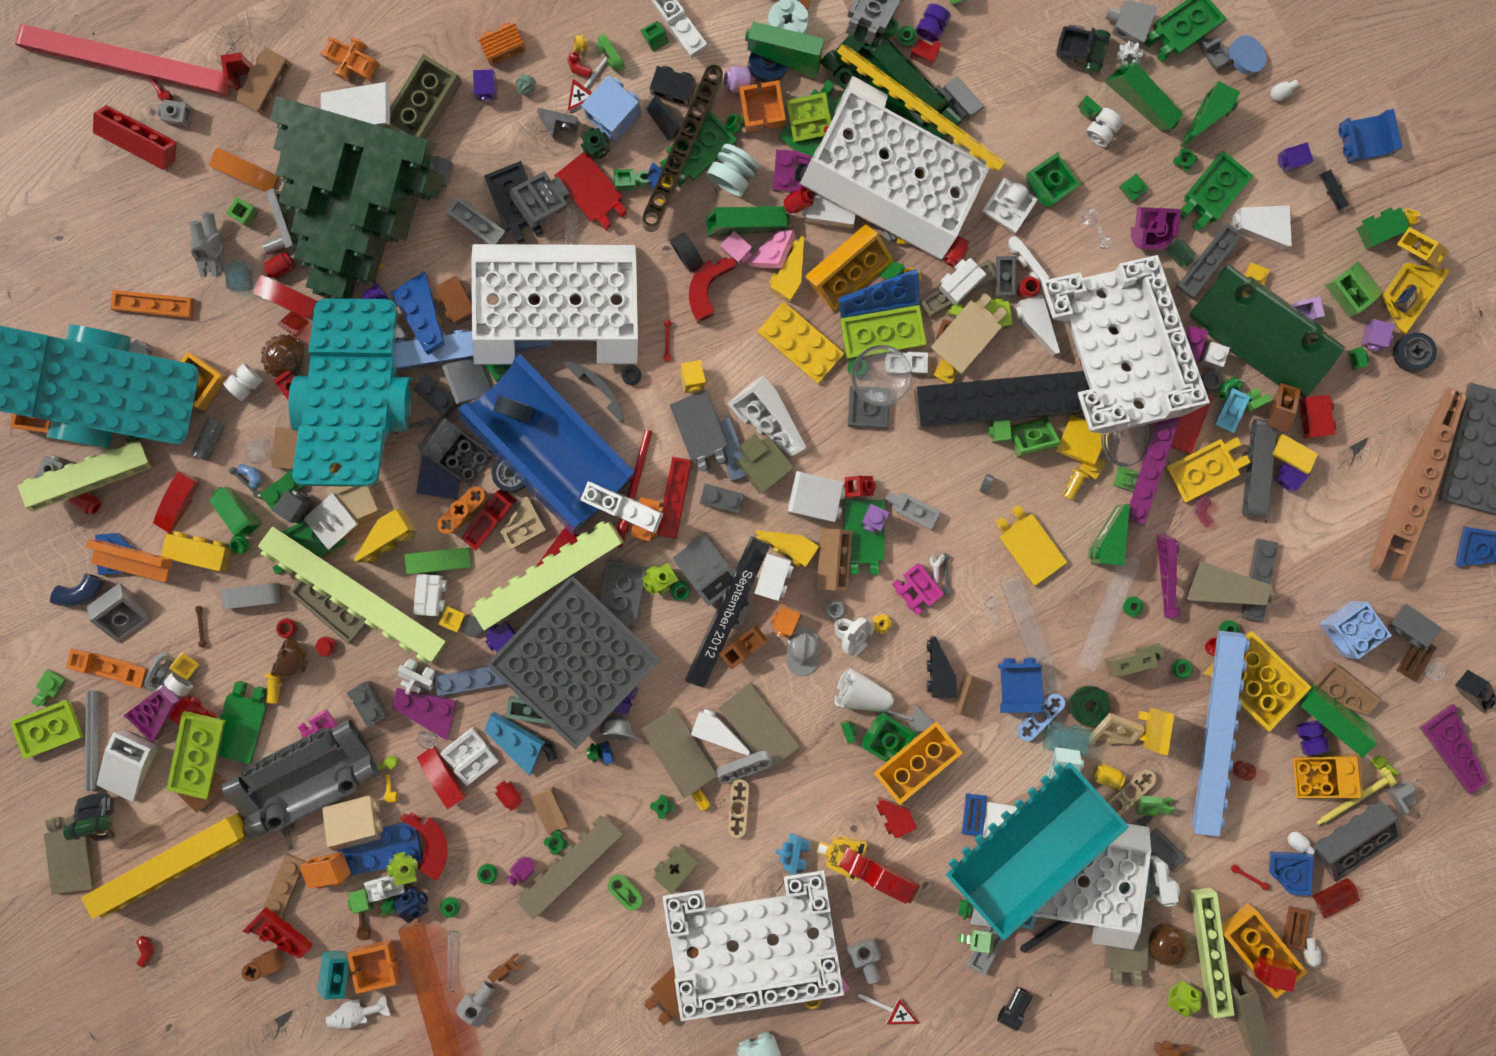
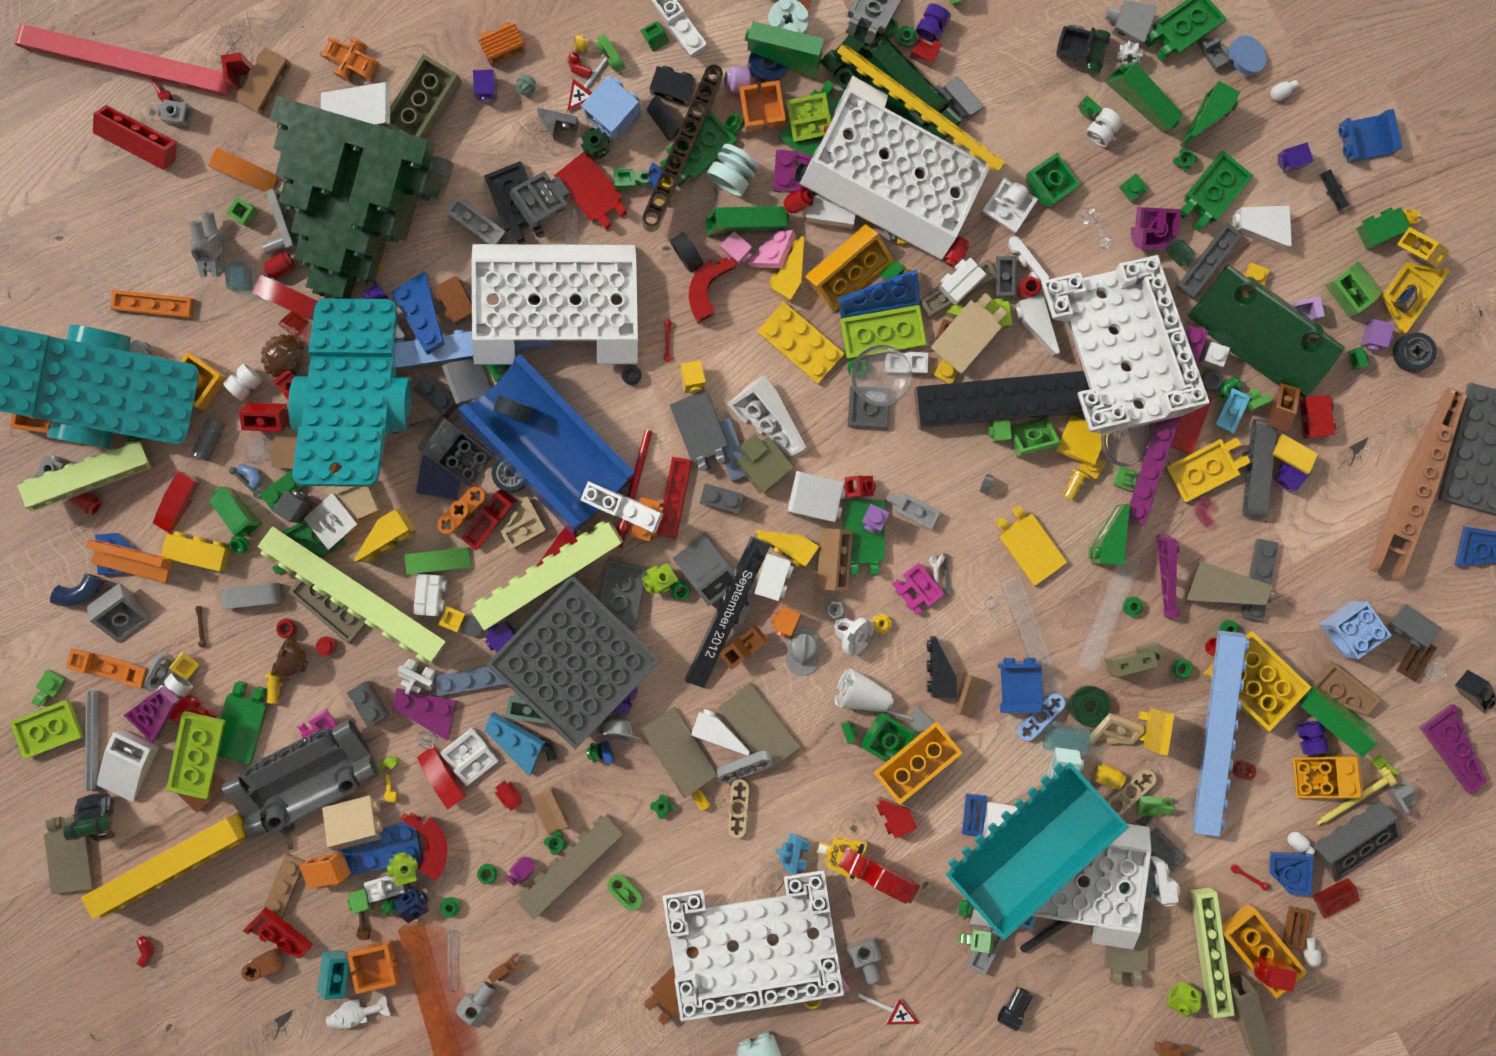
dark grey slope [564,361,624,424] -> none
olive brick [654,844,699,894] -> none
reddish brown cylinder [1148,923,1190,966] -> none
none -> red brick [239,402,289,432]

